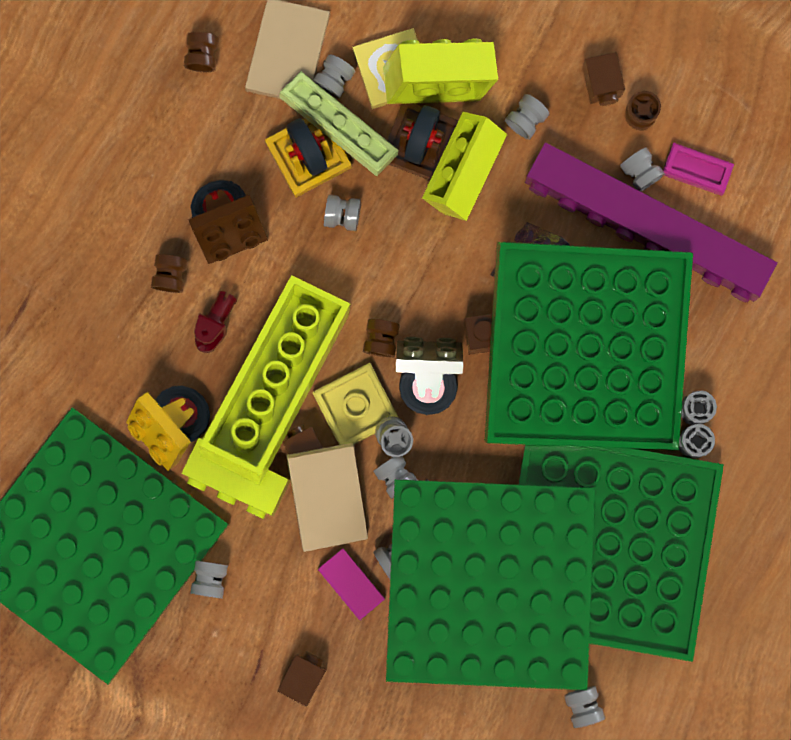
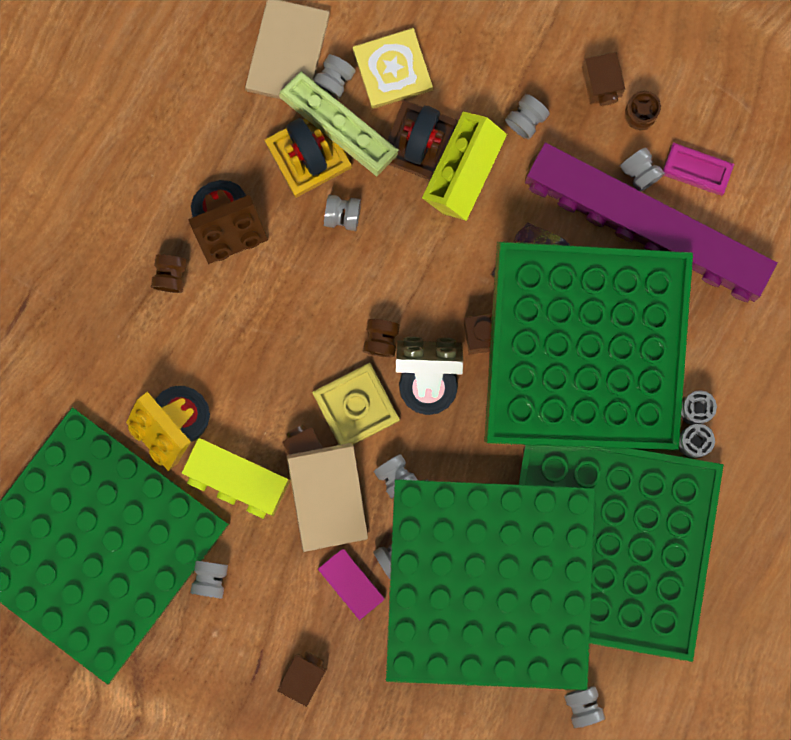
reddish brown wheel [184,32,219,72] -> none
dark red piece [194,291,237,353] -> none
neon yellow brick [199,275,350,485] -> none
light grey wheel [375,416,413,457] -> none
neon yellow brick [383,38,498,104] -> none

